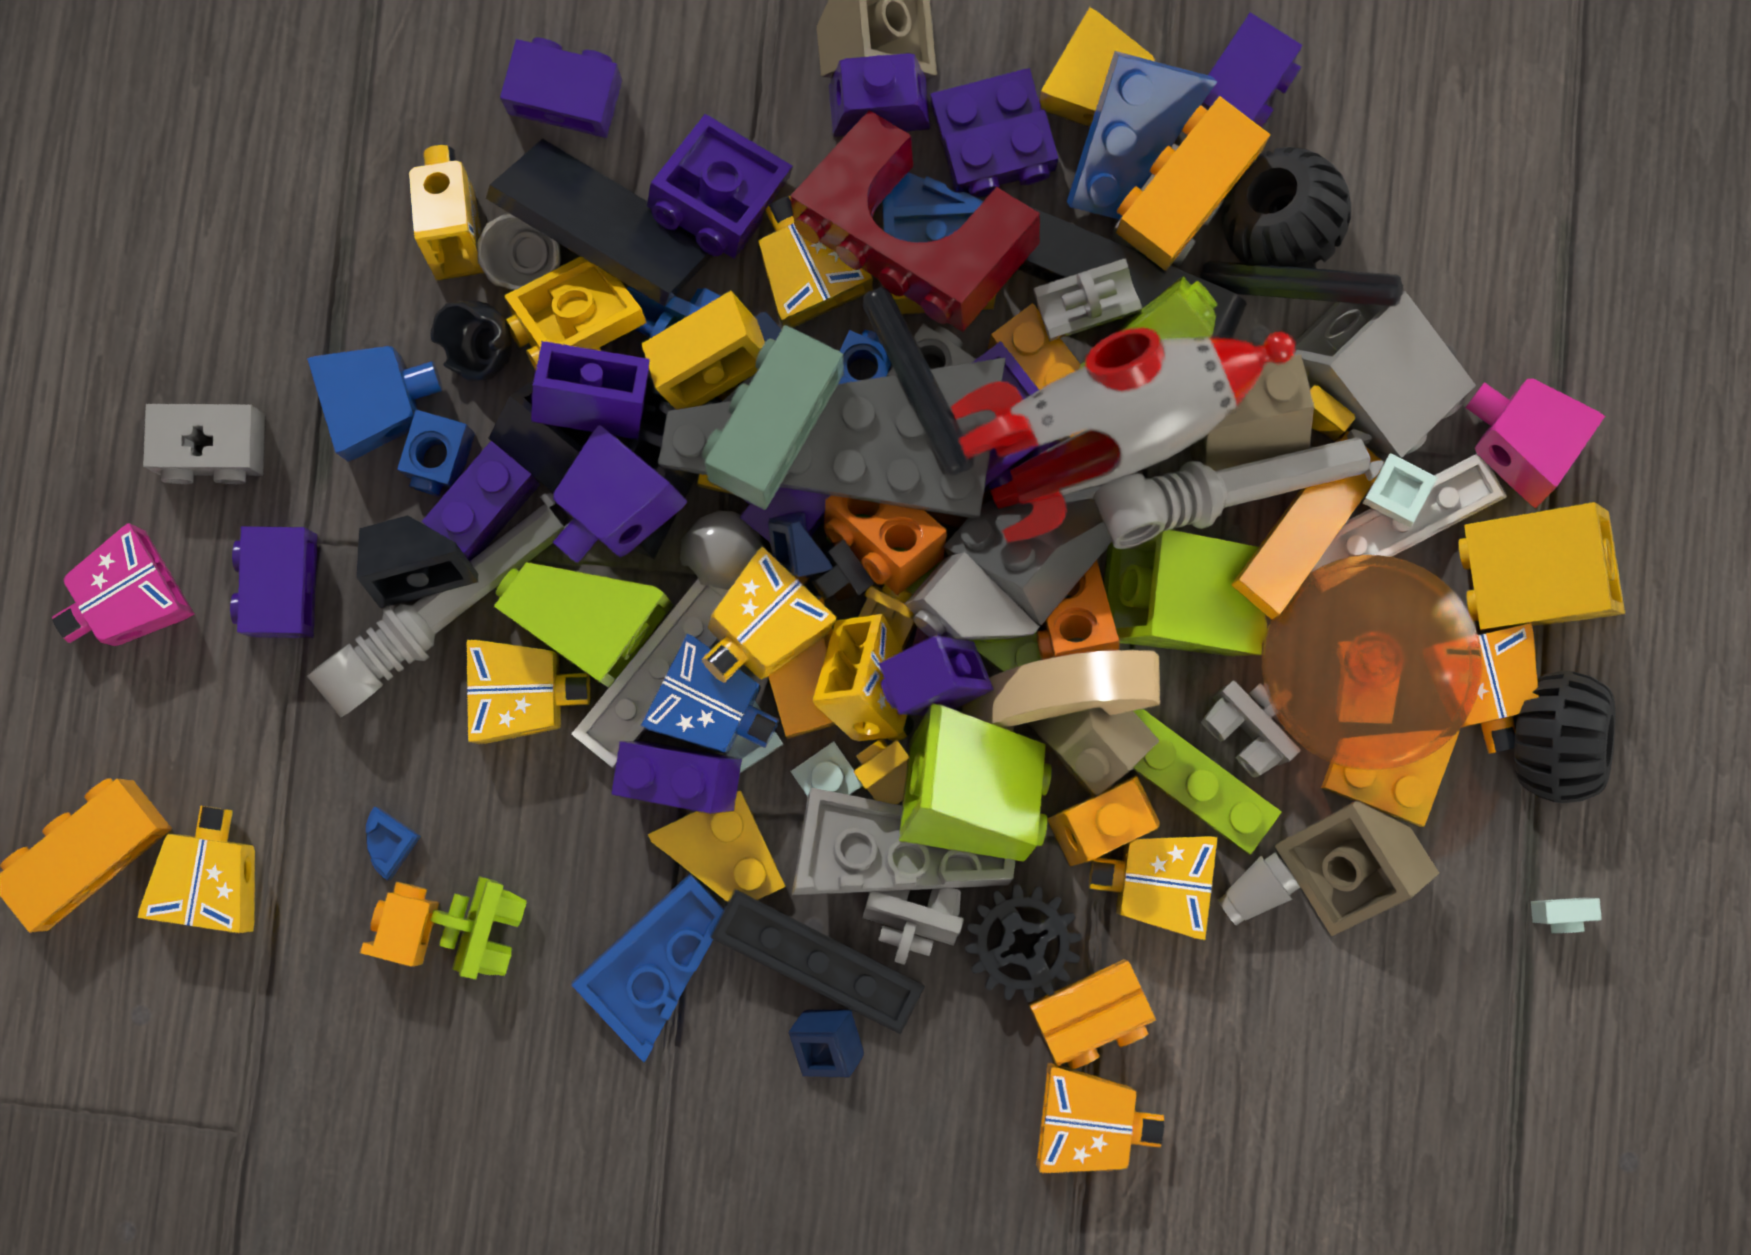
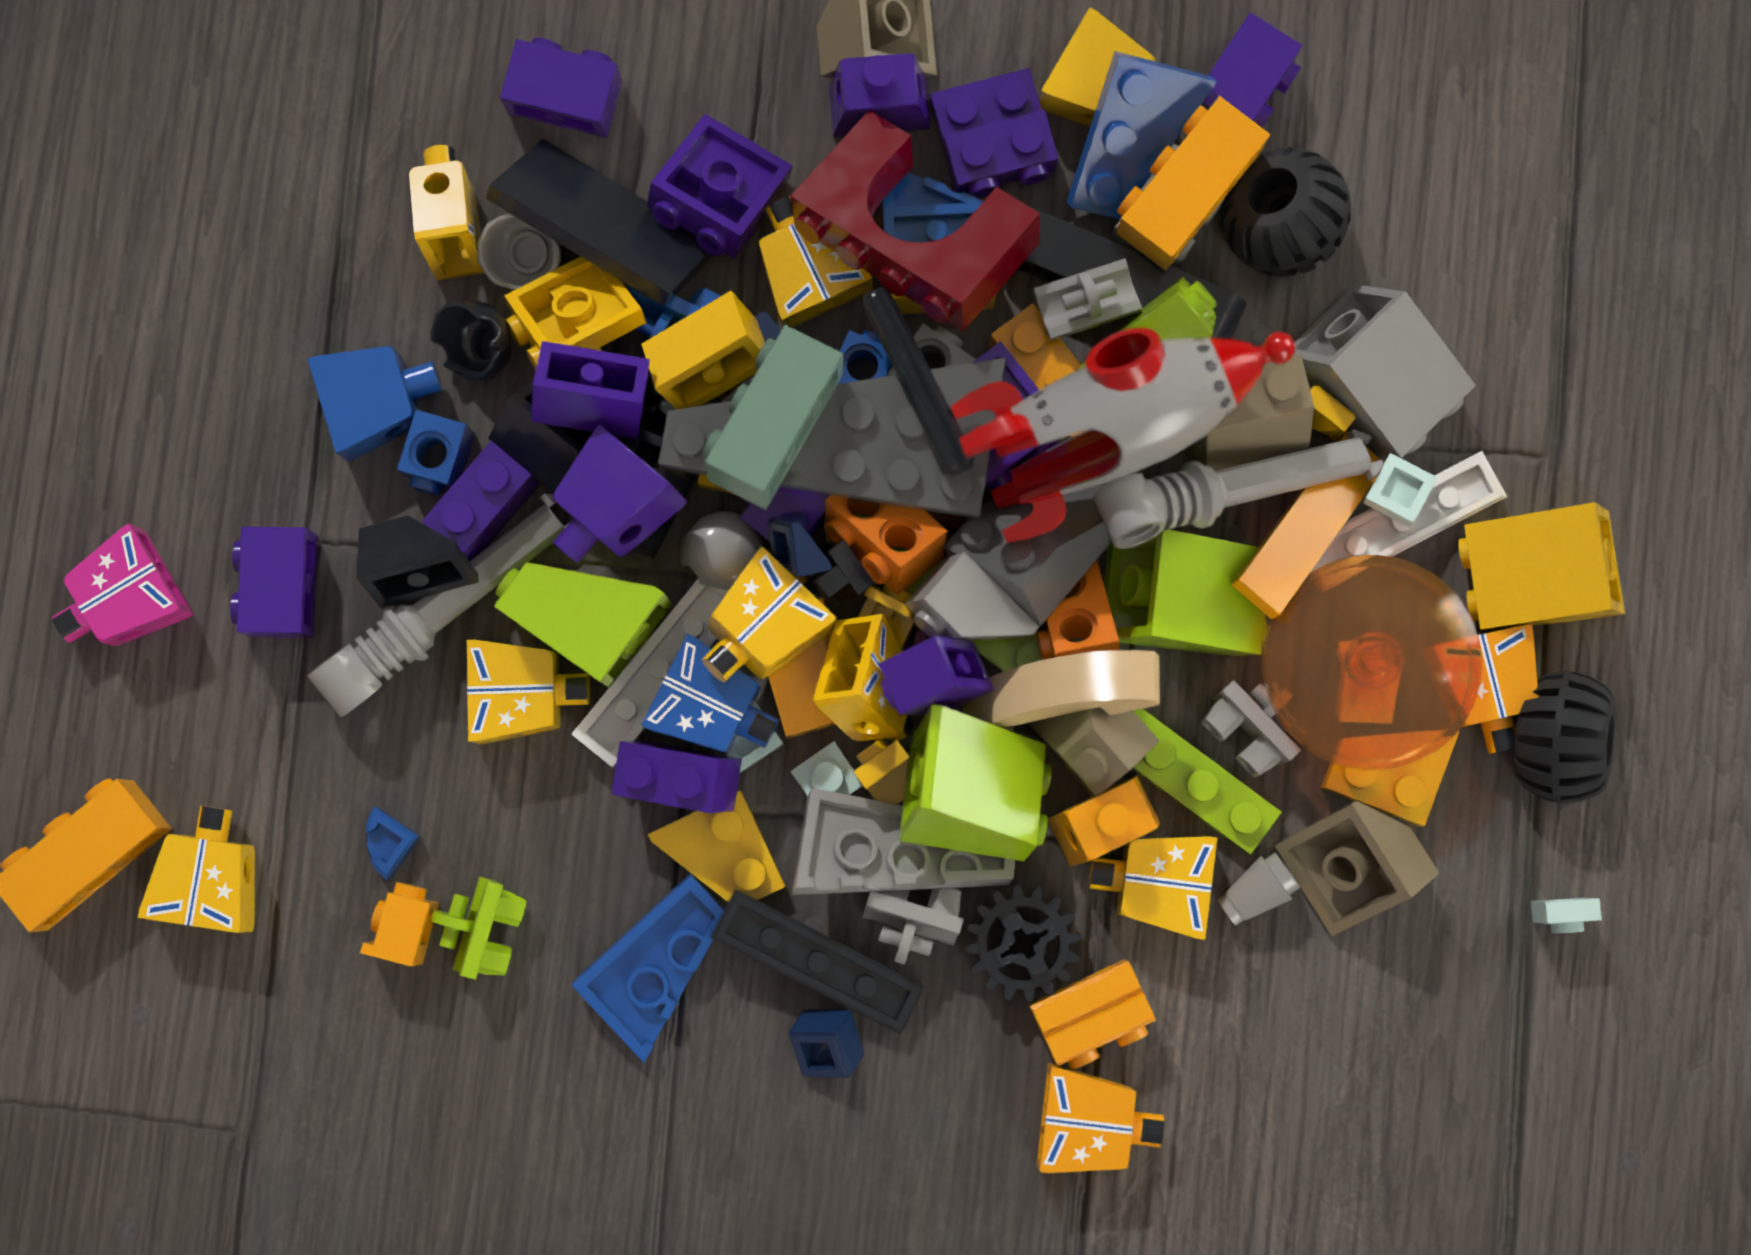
light grey brick [143,404,265,484] -> none
black axle [1200,261,1403,307] -> none
dark pink torso [1465,379,1605,508] -> none

